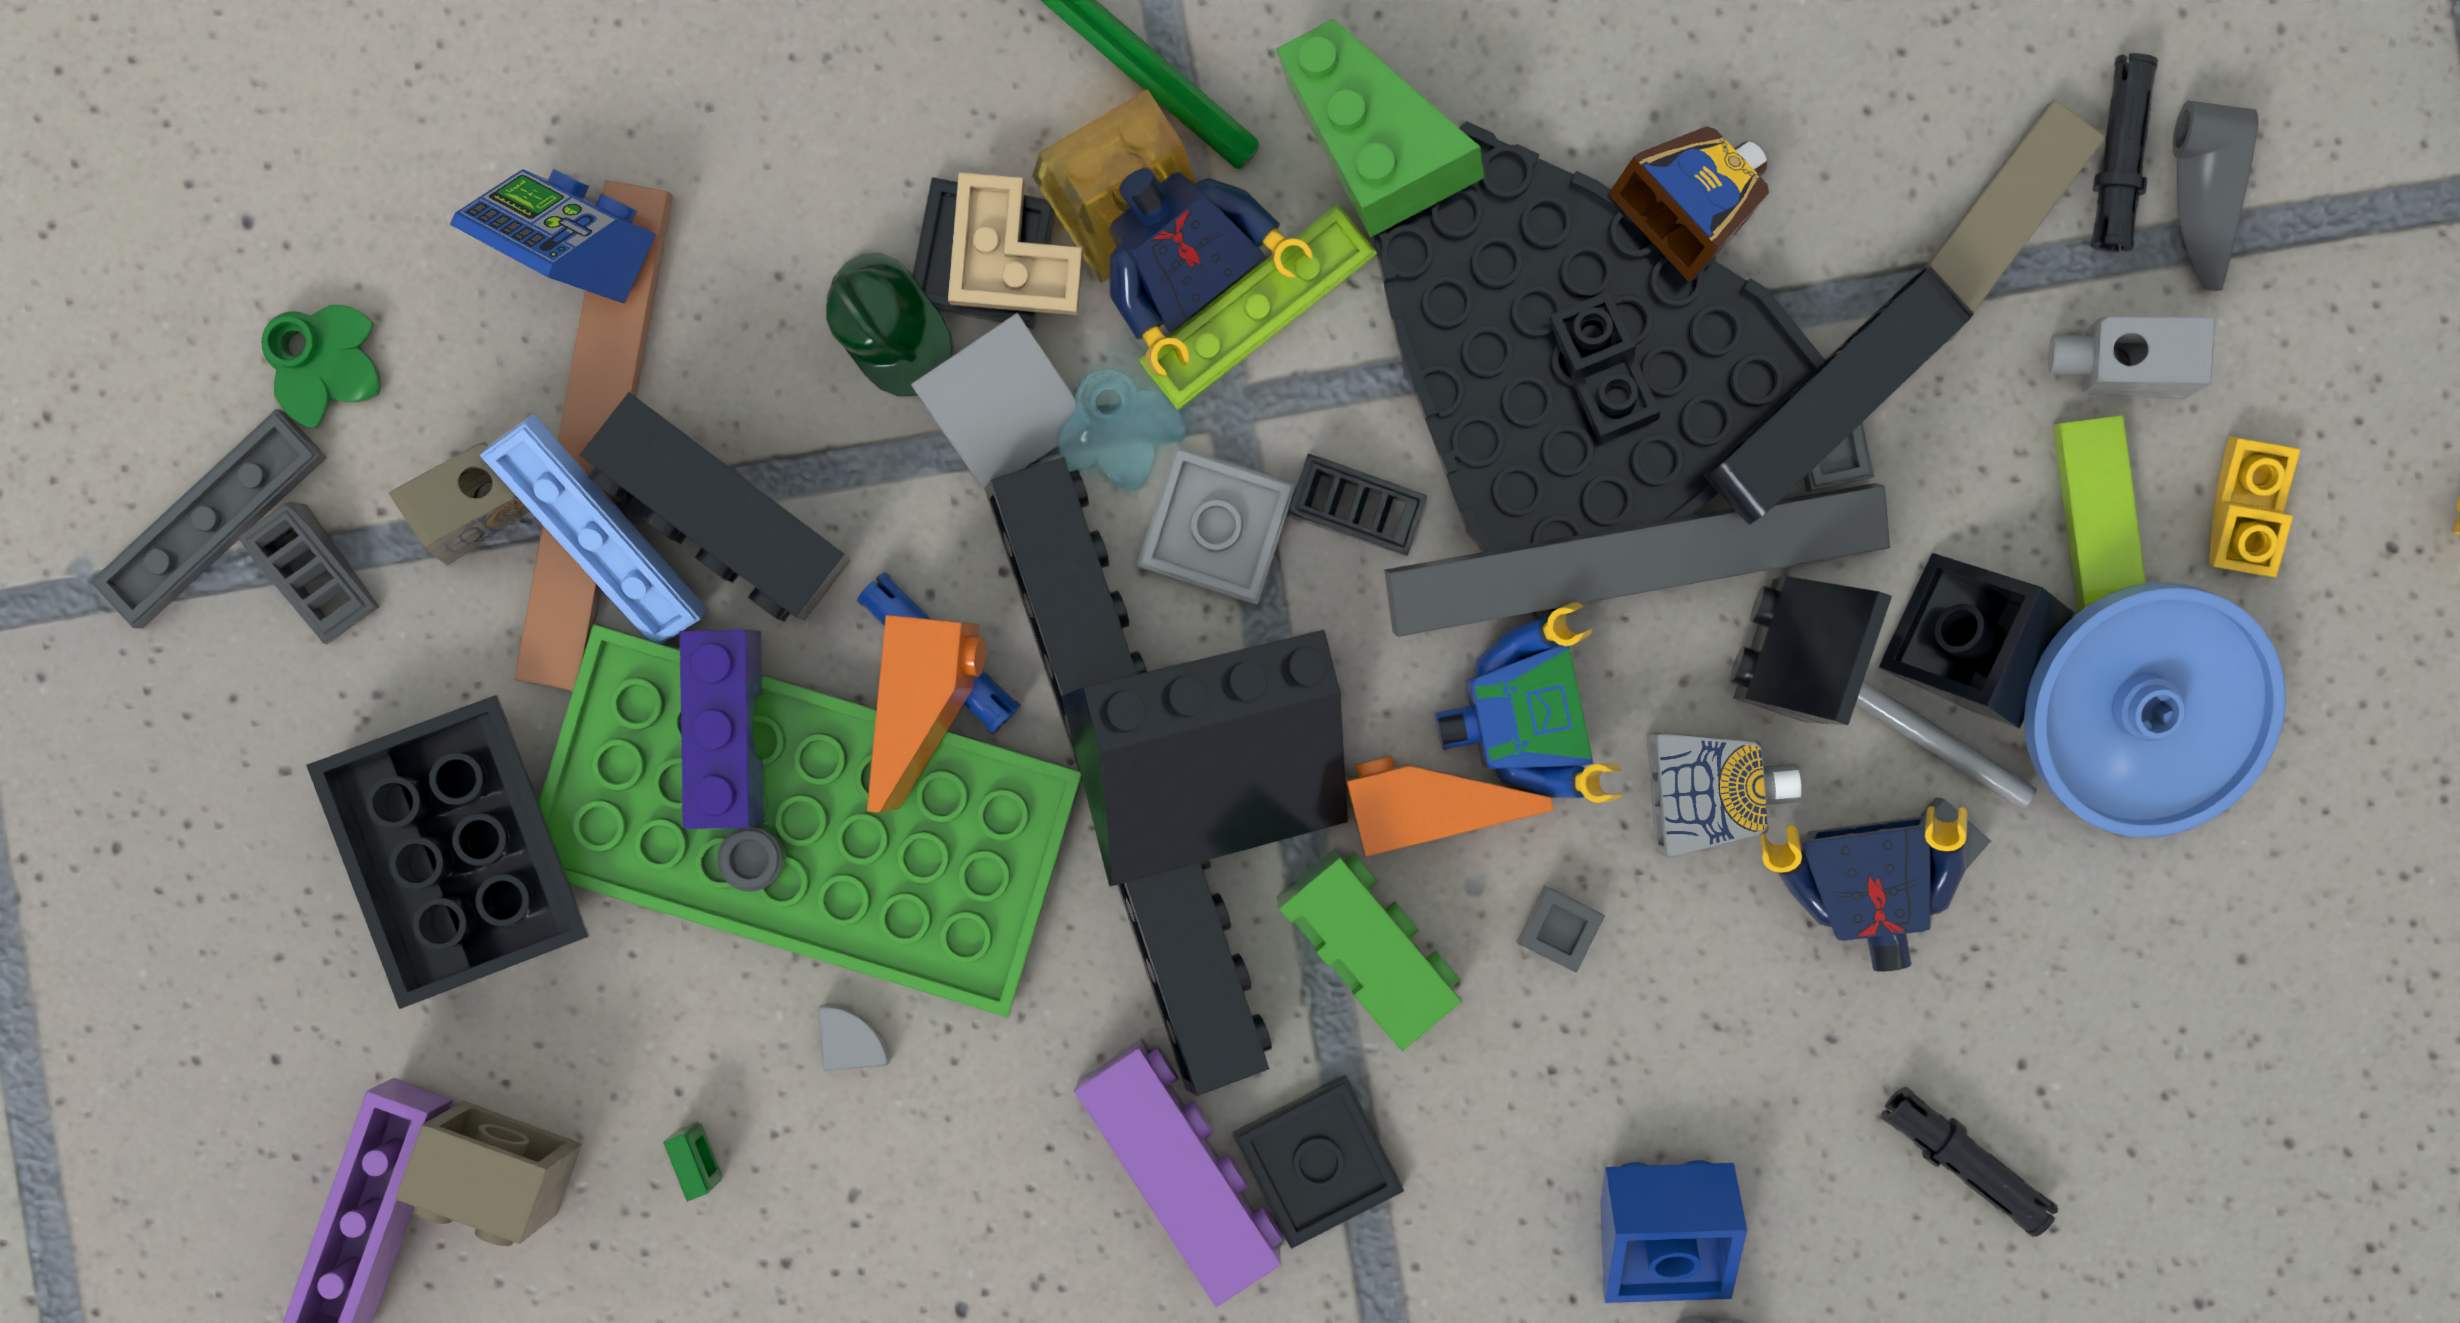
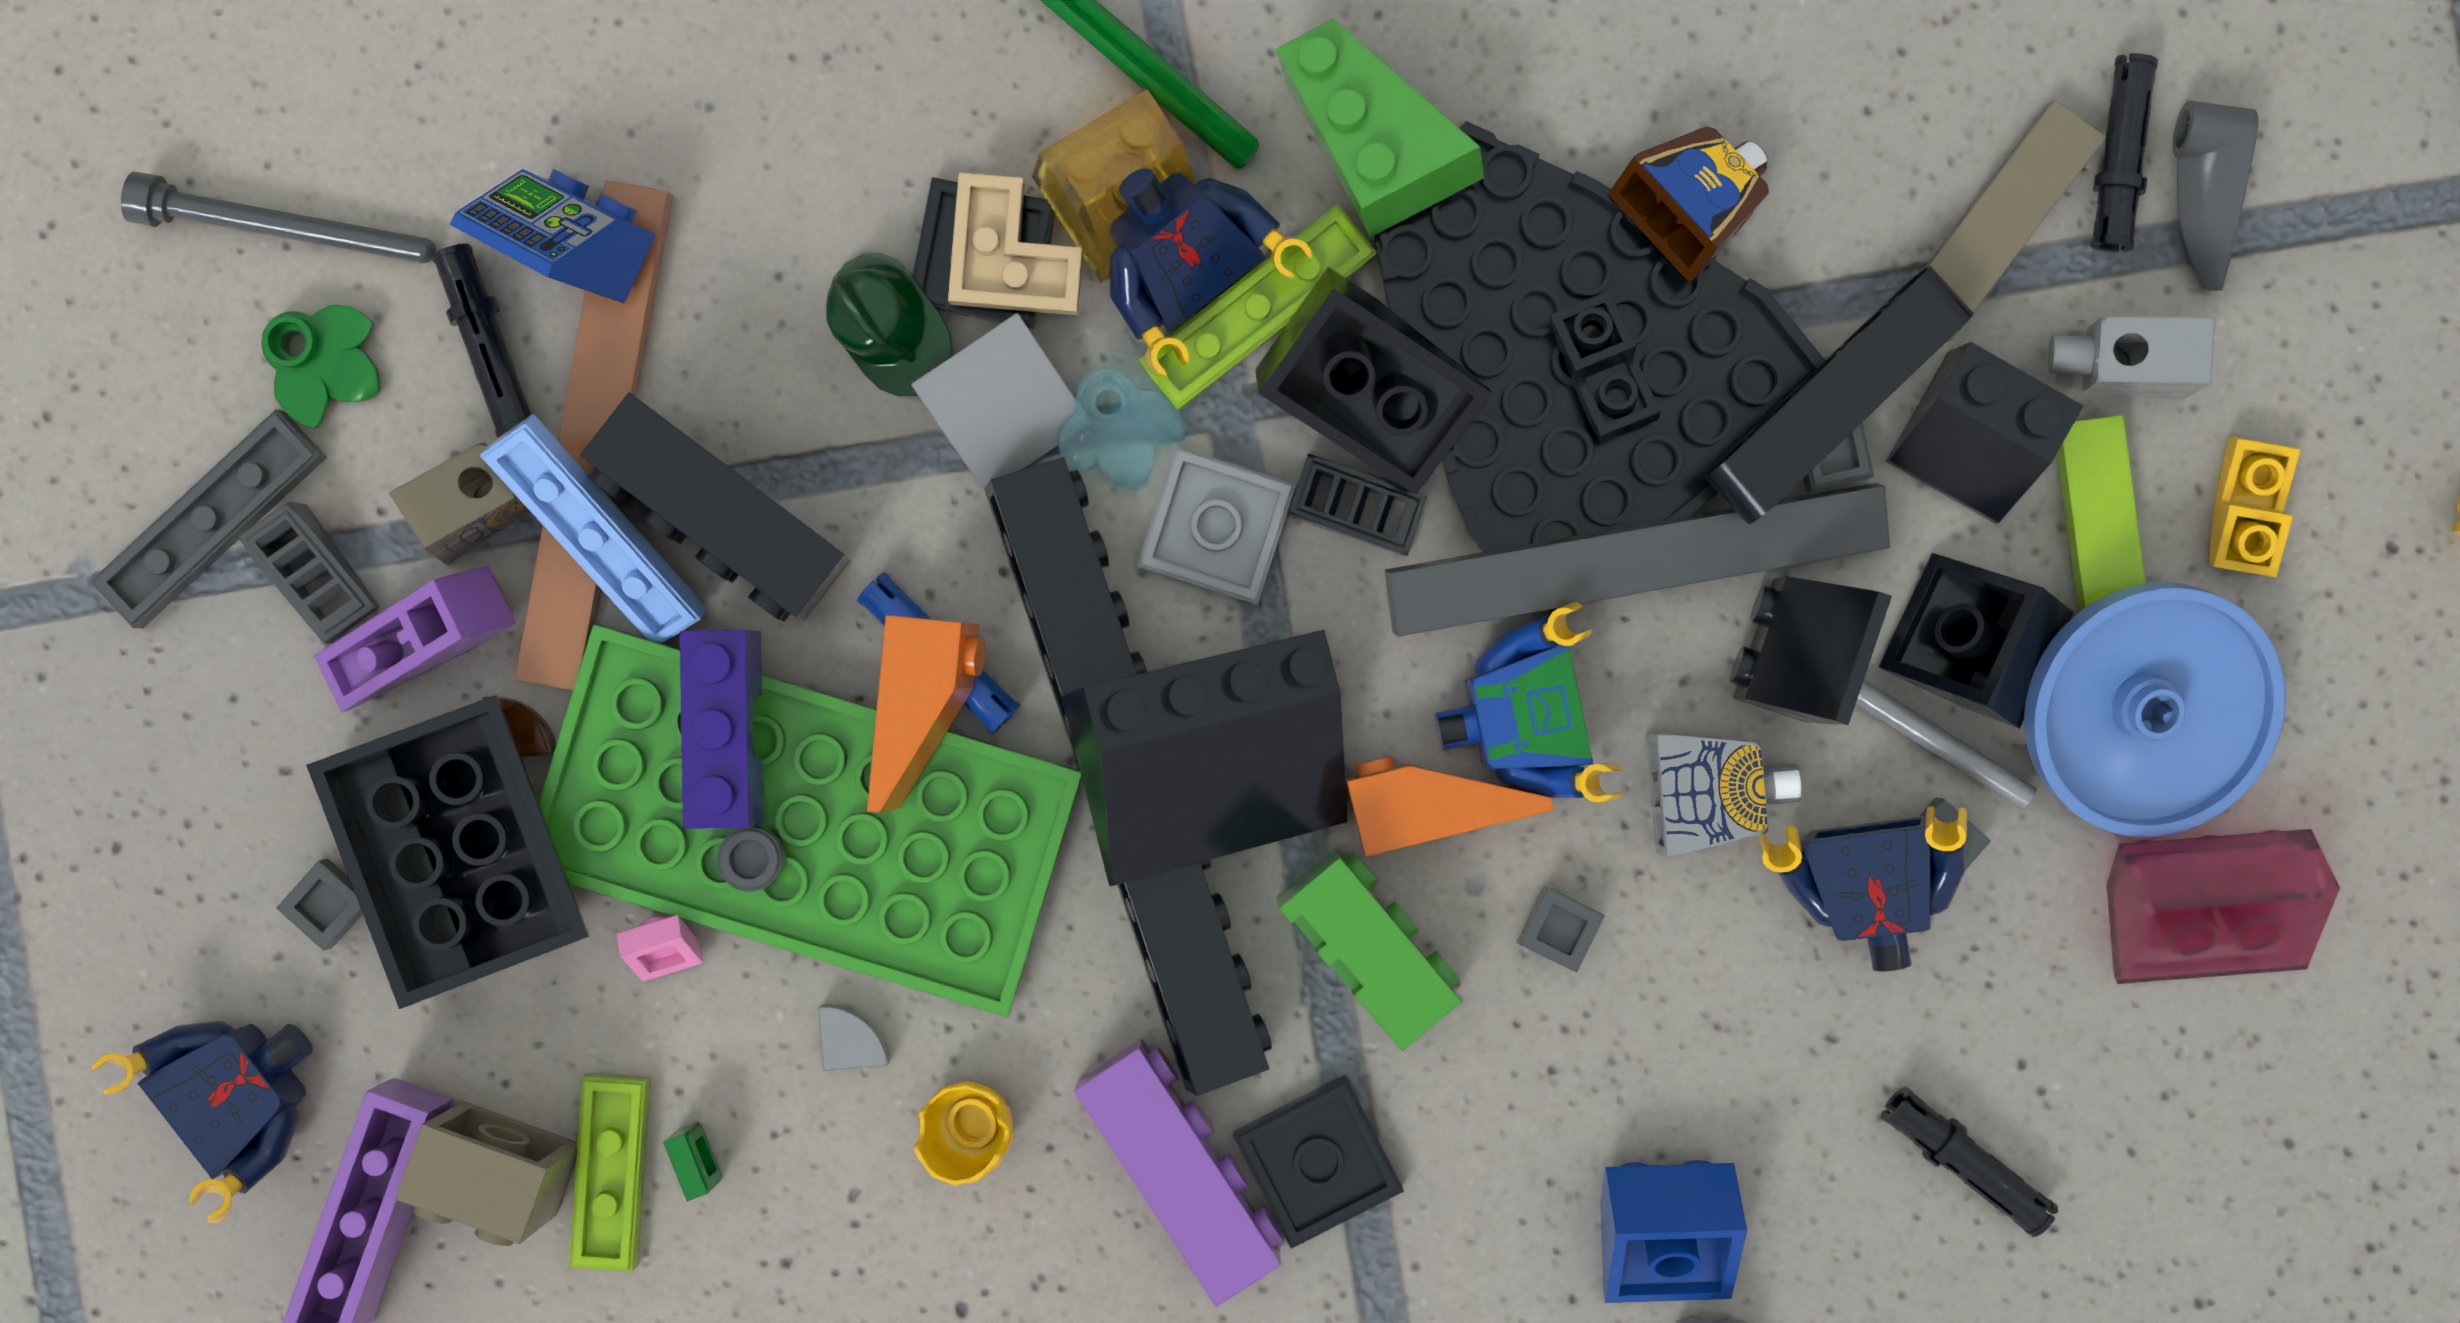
none -> dark blue torso [91,1021,313,1223]
none -> dark grey piece [121,171,436,263]
none -> dark grey plate [276,859,363,951]
none -> medium lavender slope [314,566,516,712]
none -> black pin [431,243,531,438]
none -> reddish brown tile [483,697,556,757]
none -> lime tile [569,1073,651,1272]
none -> bright pink plate [616,915,703,982]
none -> yellow hair [914,1080,1014,1186]
none -> black slope [1255,267,1492,495]
none -> black slope [1886,342,2084,524]
none -> clear pink slope [2106,829,2340,984]

